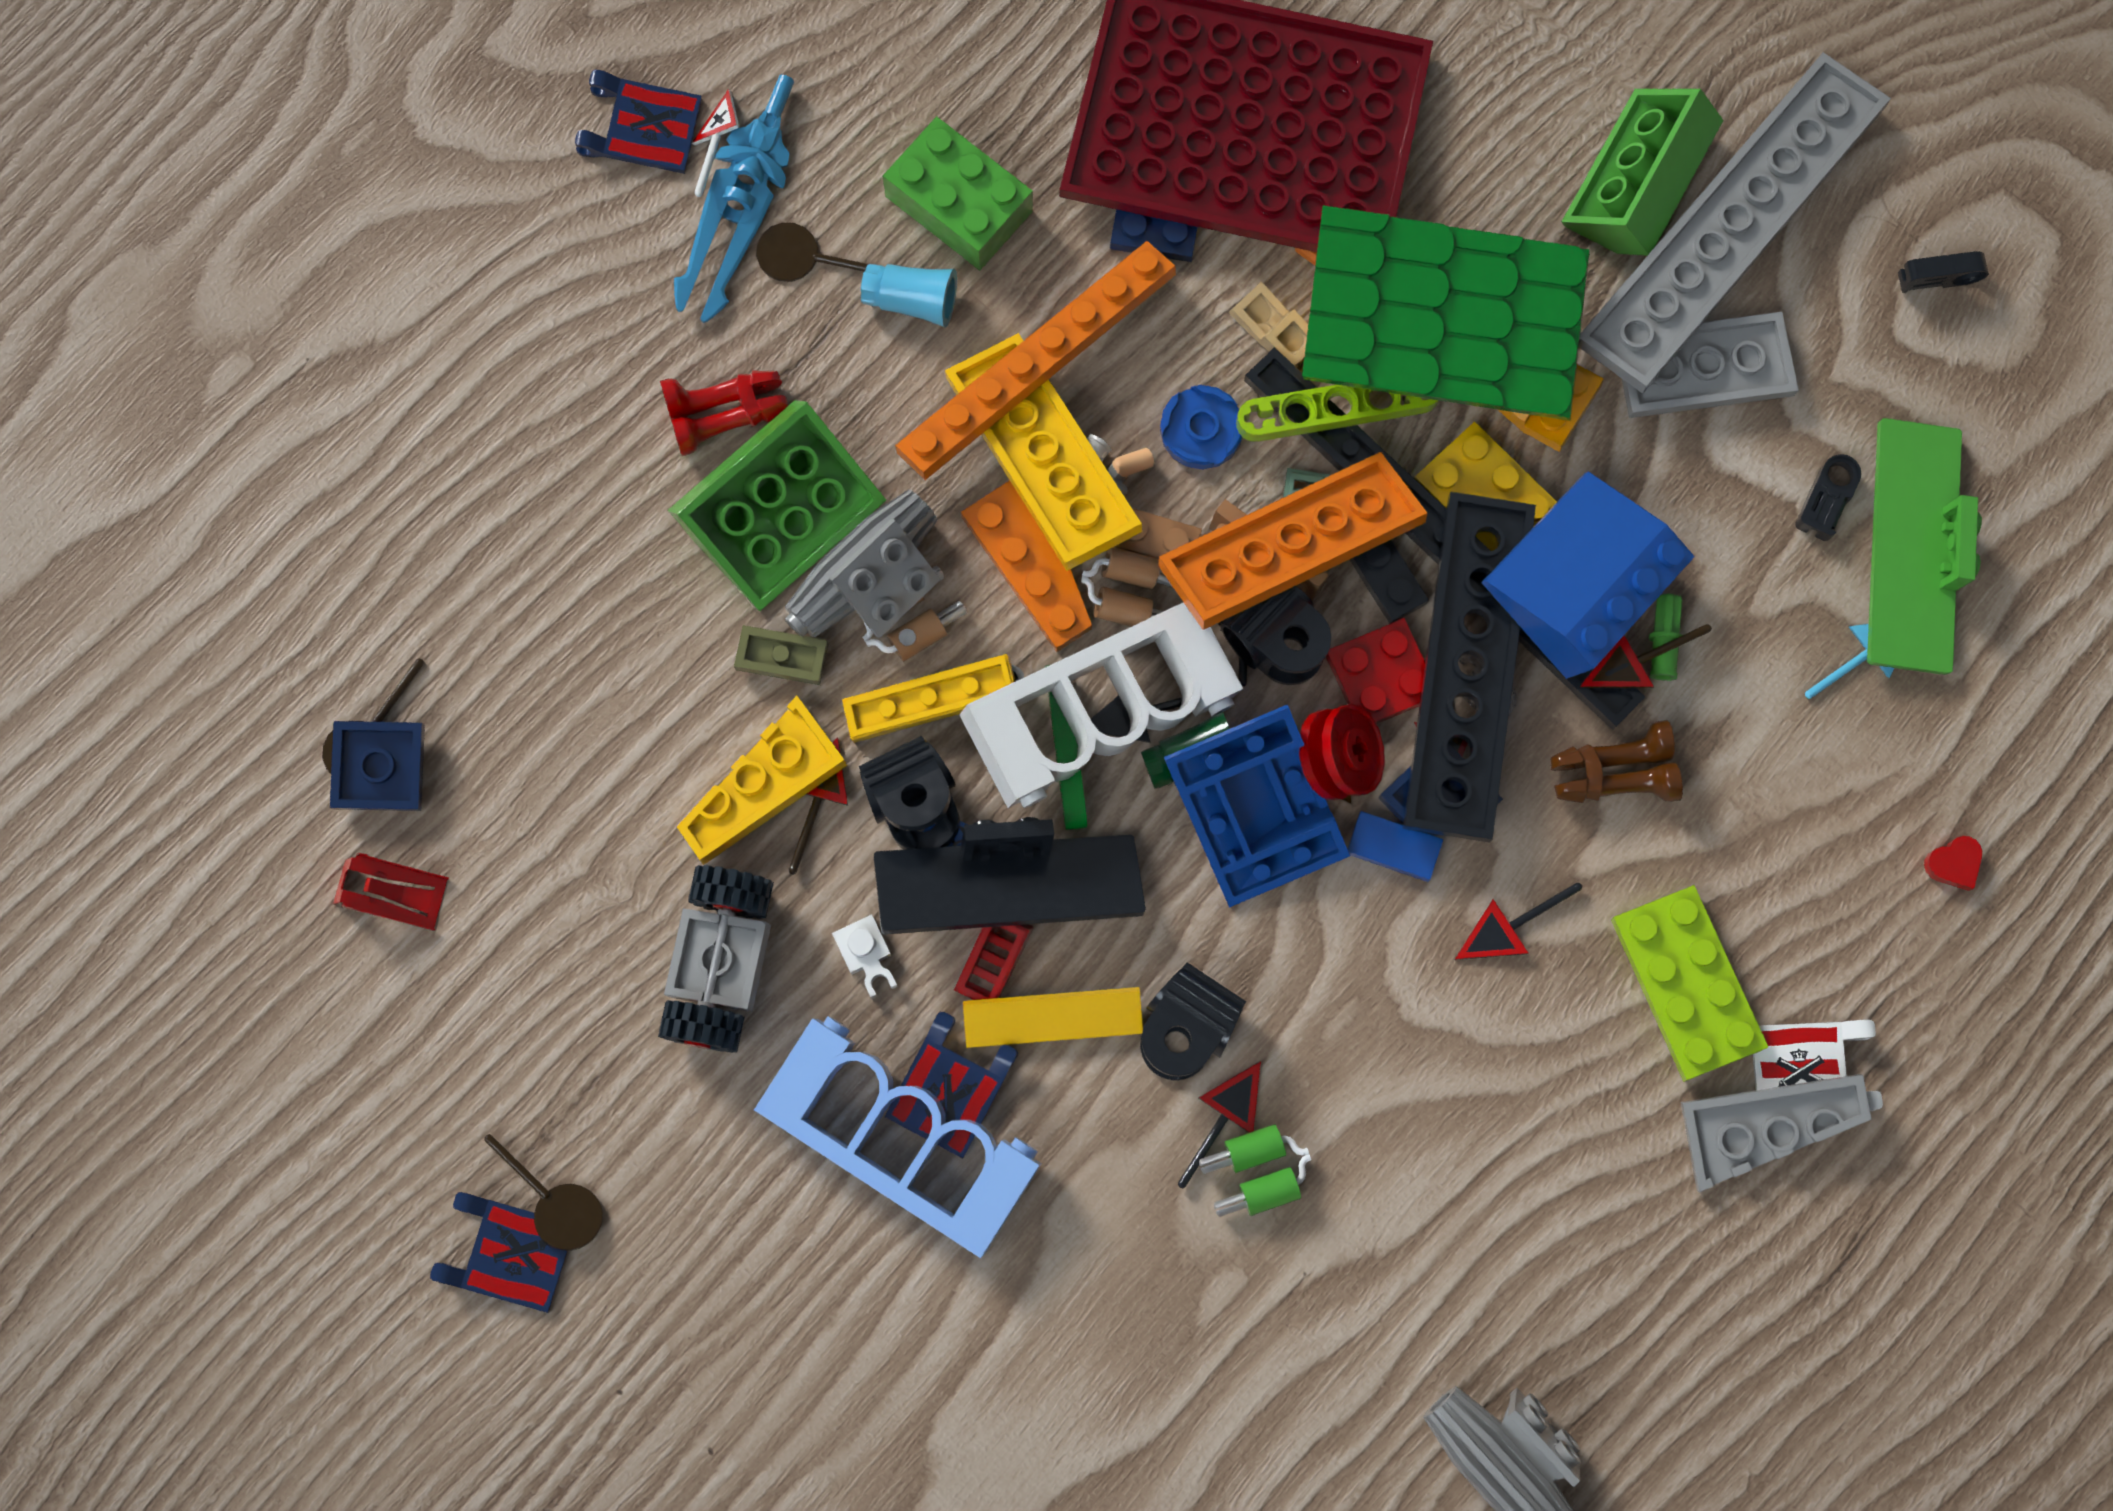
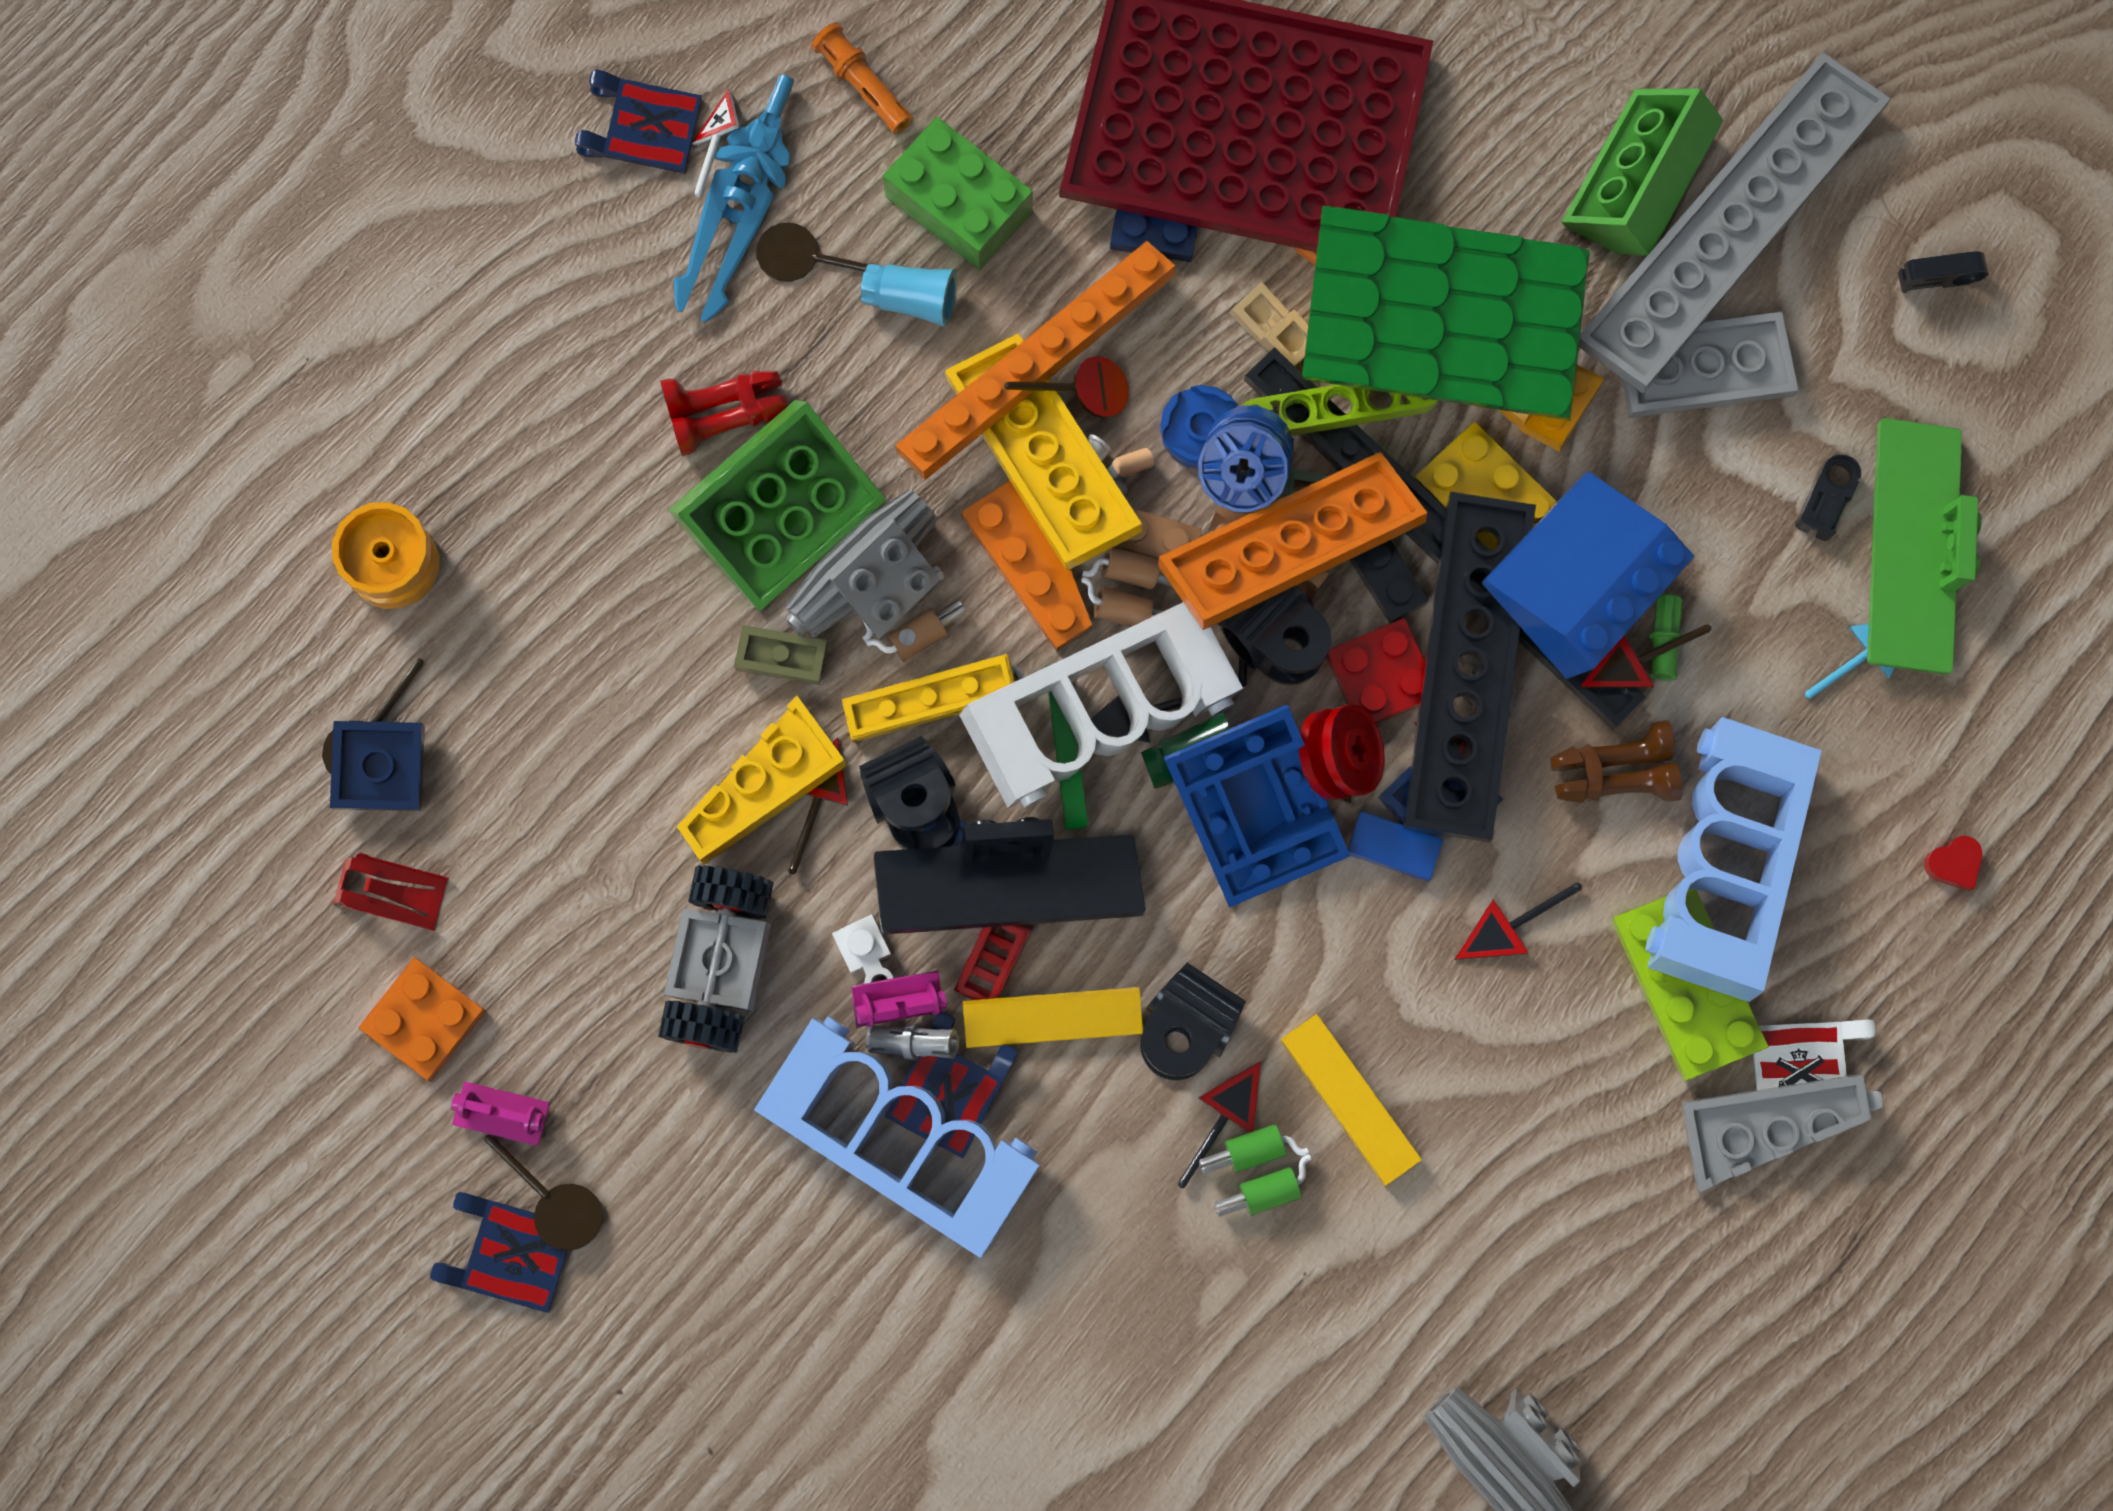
none -> light orange wheel [332,502,440,609]
none -> orange plate [358,957,486,1082]
none -> dark pink hinge [451,1081,551,1146]
none -> orange pin [811,22,914,134]
none -> dark pink hinge [851,970,947,1028]
none -> light grey pin [866,1024,959,1060]
none -> red piece [1004,356,1129,418]
none -> blue wheel [1198,405,1294,512]
none -> yellow tile [1280,1013,1422,1187]
none -> light blue fence [1646,717,1822,1002]

